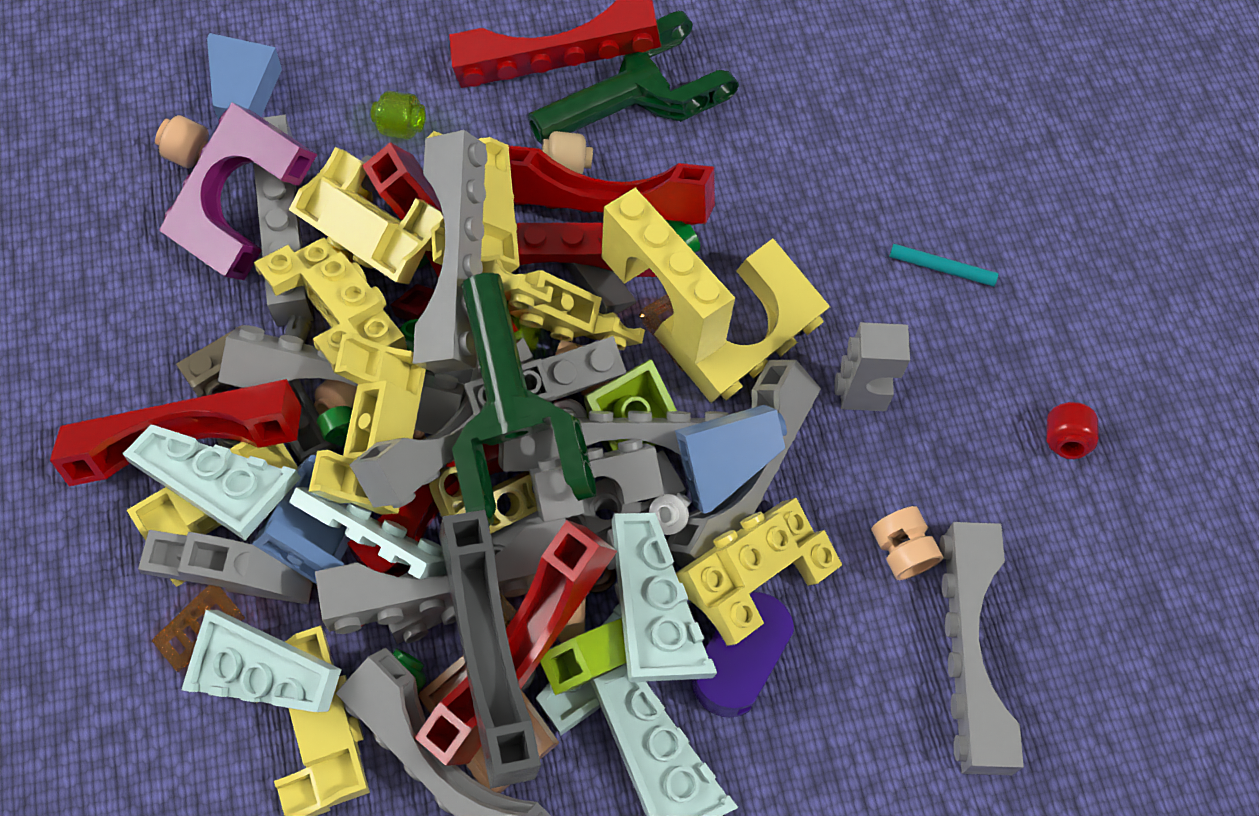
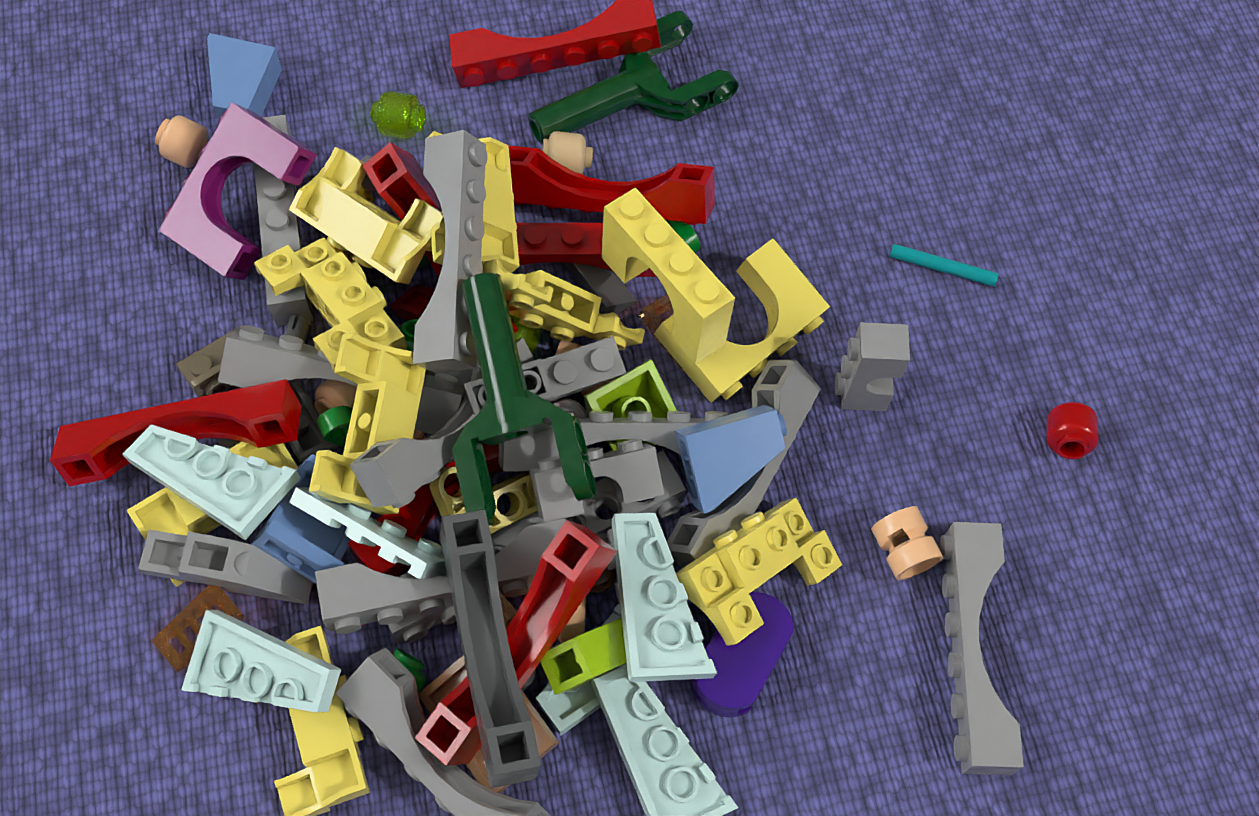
white plate [649,493,691,535] -> none

